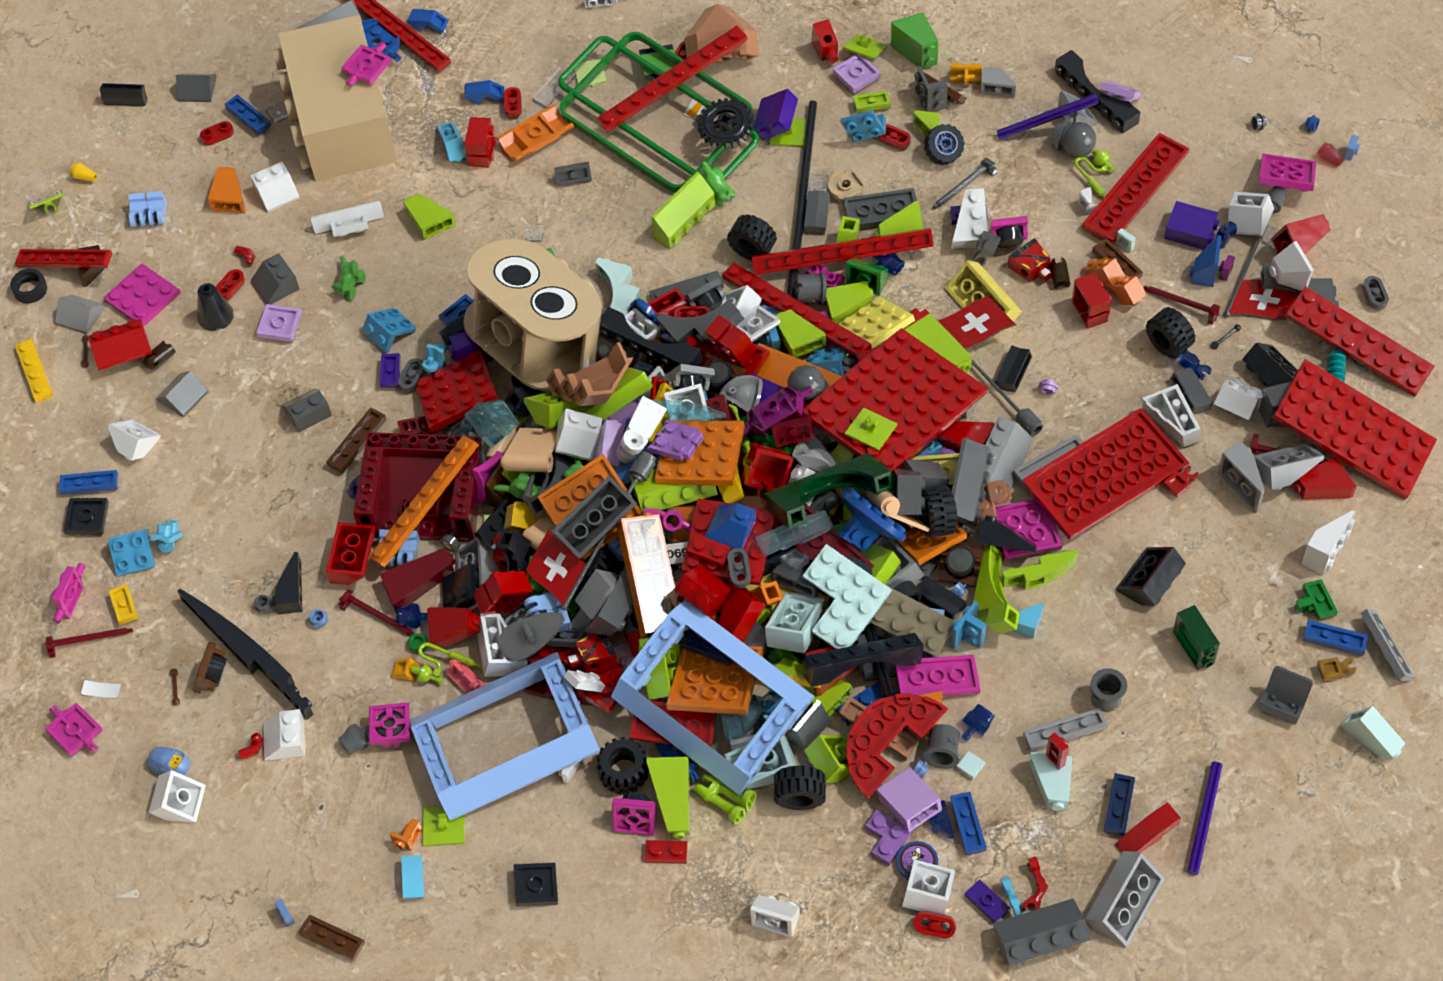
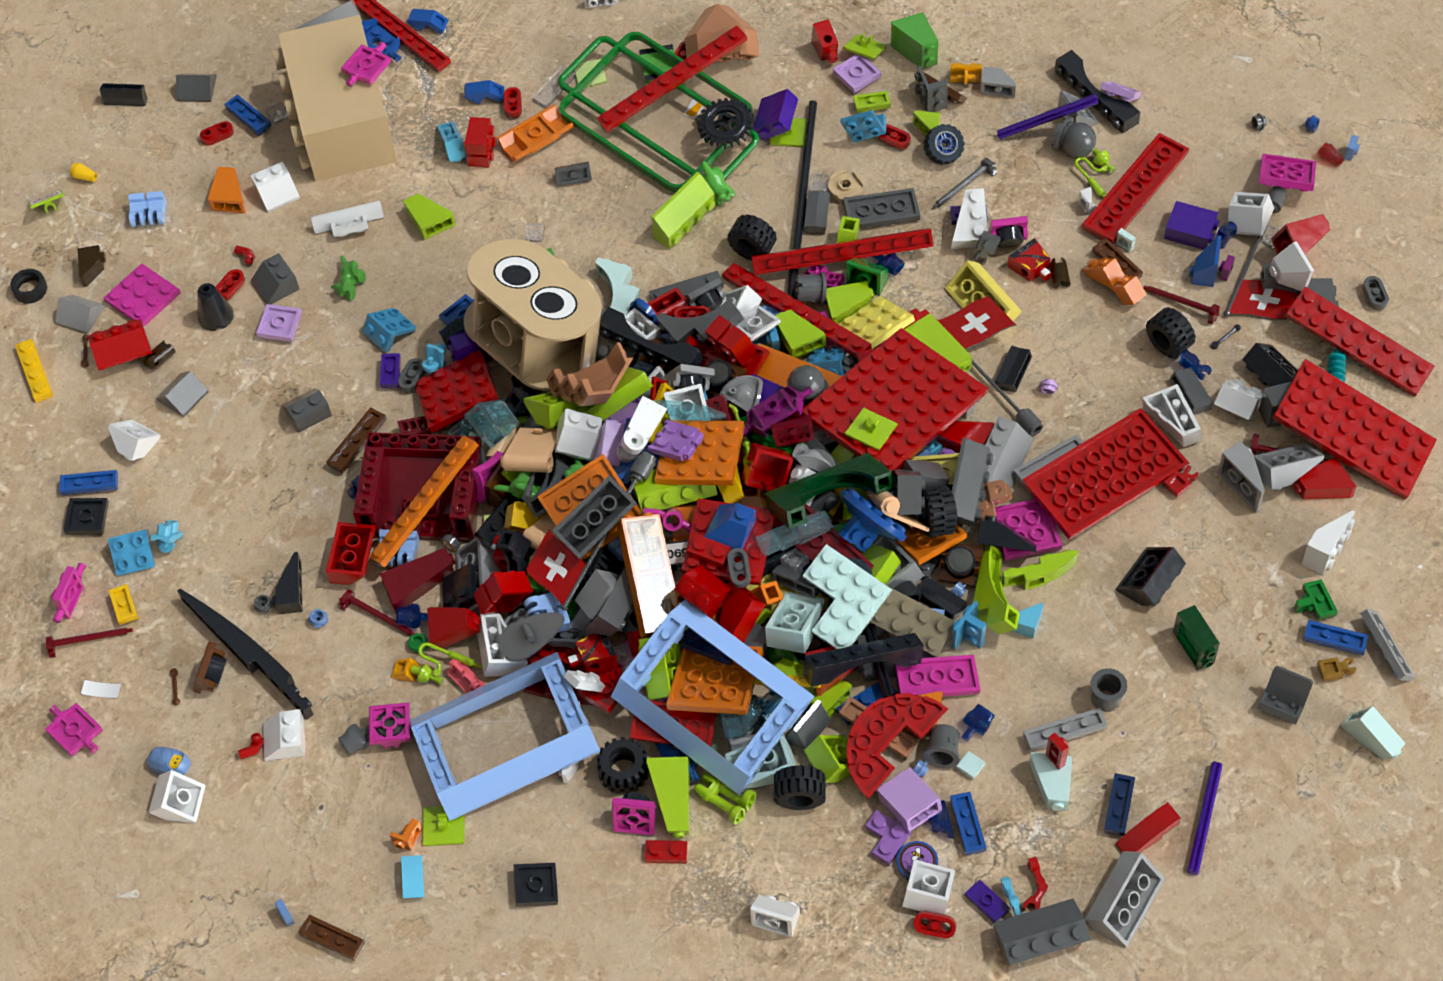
red tile [15,249,113,268] -> none
lime slope [875,201,923,236] -> none
red piece [1071,273,1112,329] -> none

